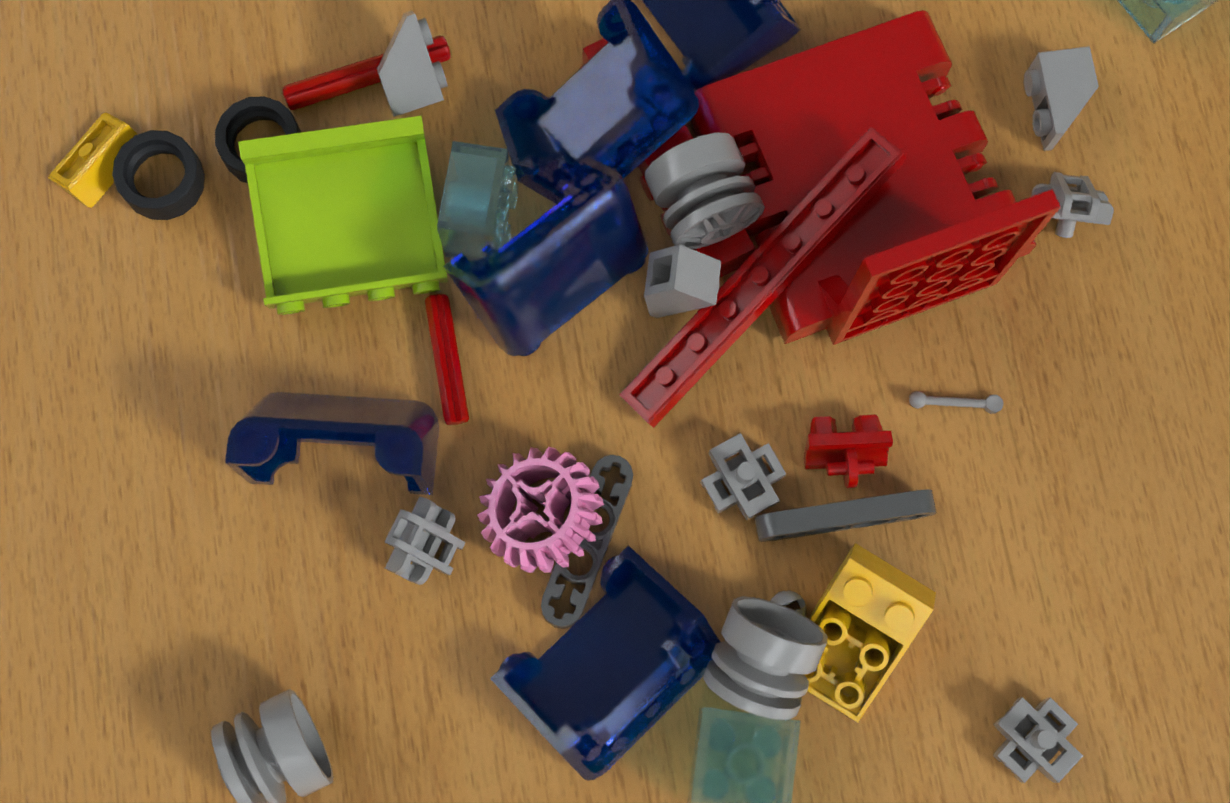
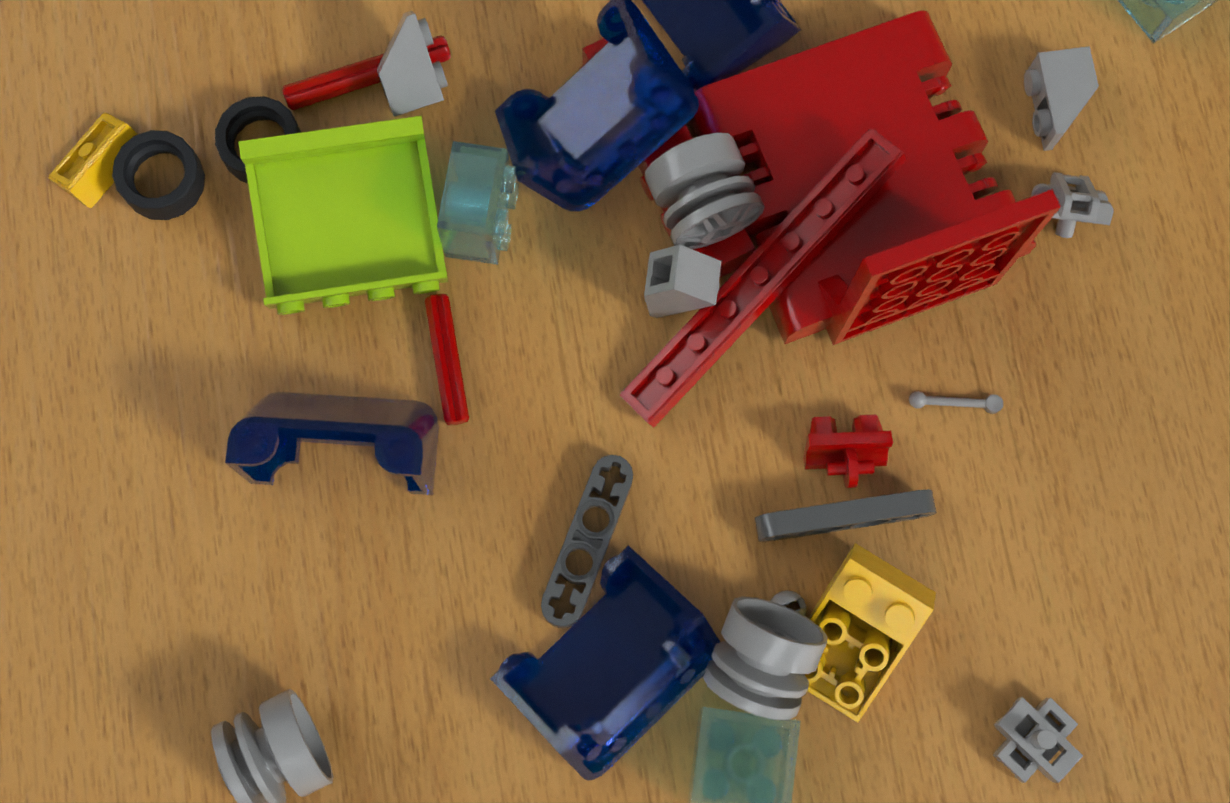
light grey piece [384,496,465,585] -> none
clear blue windscreen [443,156,649,356] -> none
bright pink gear [477,446,604,573] -> none
light grey piece [700,433,786,520] -> none

